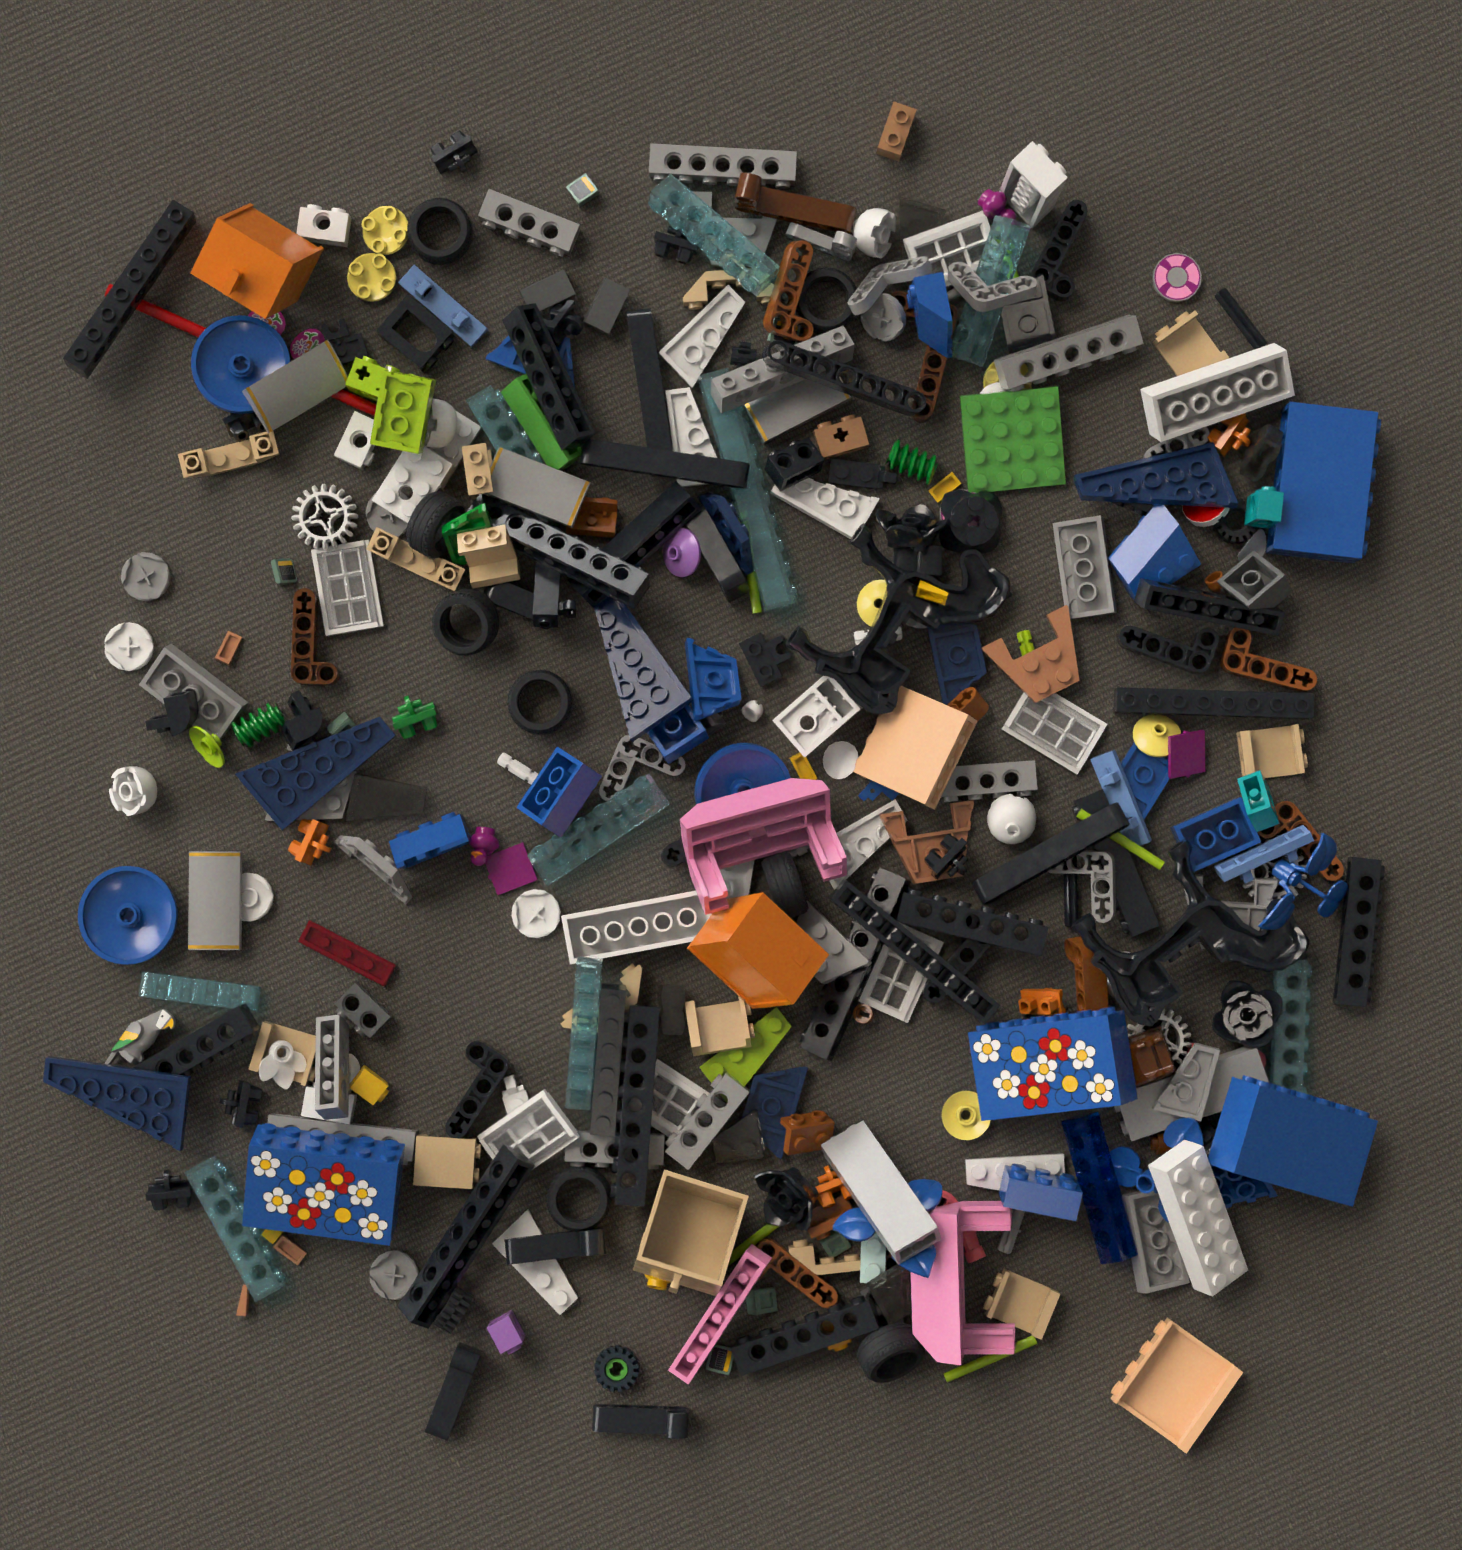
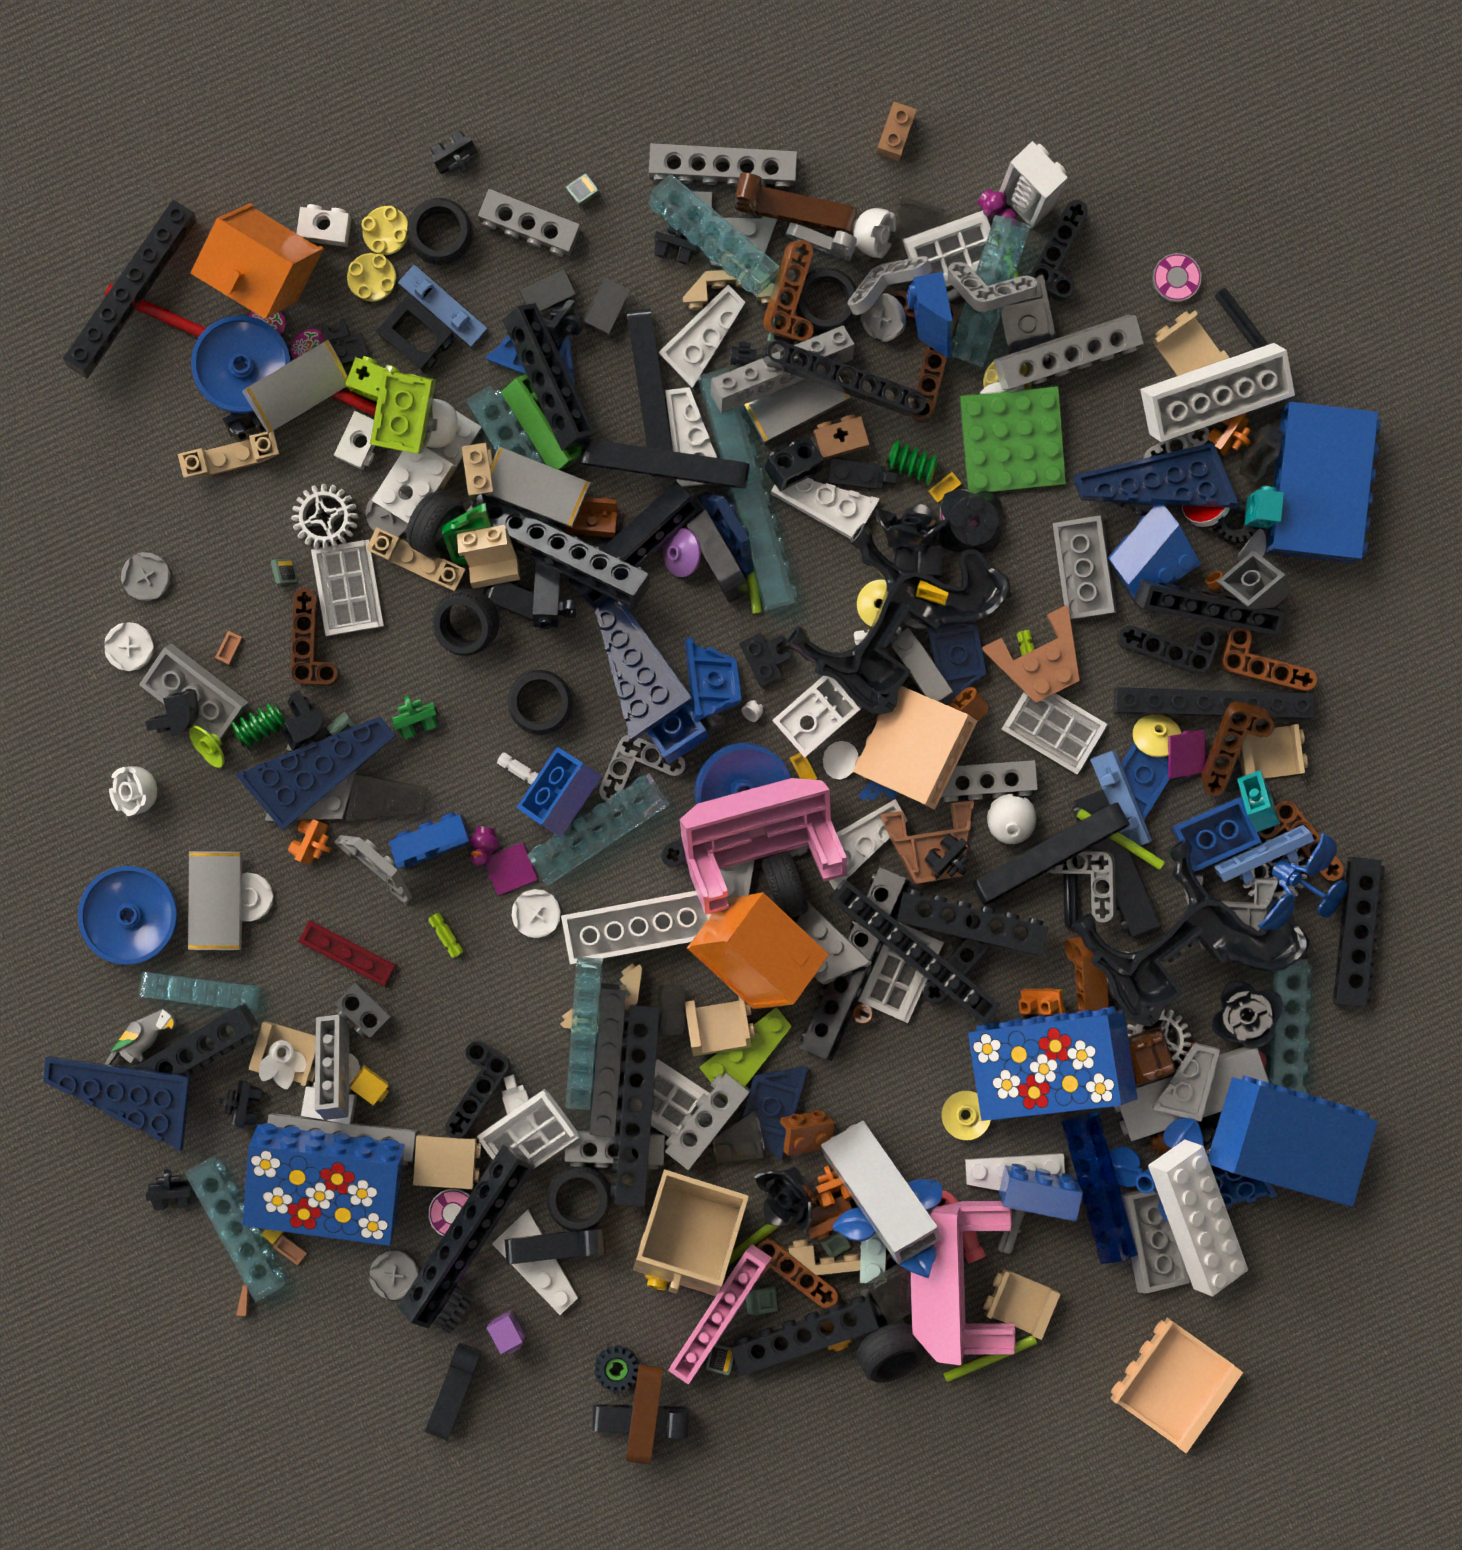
none -> lime axle [429,913,463,958]
none -> tile [429,1188,470,1236]
none -> reddish brown beam [626,1364,663,1465]
none -> light grey slope [890,628,953,702]
none -> reddish brown beam [1201,701,1275,796]

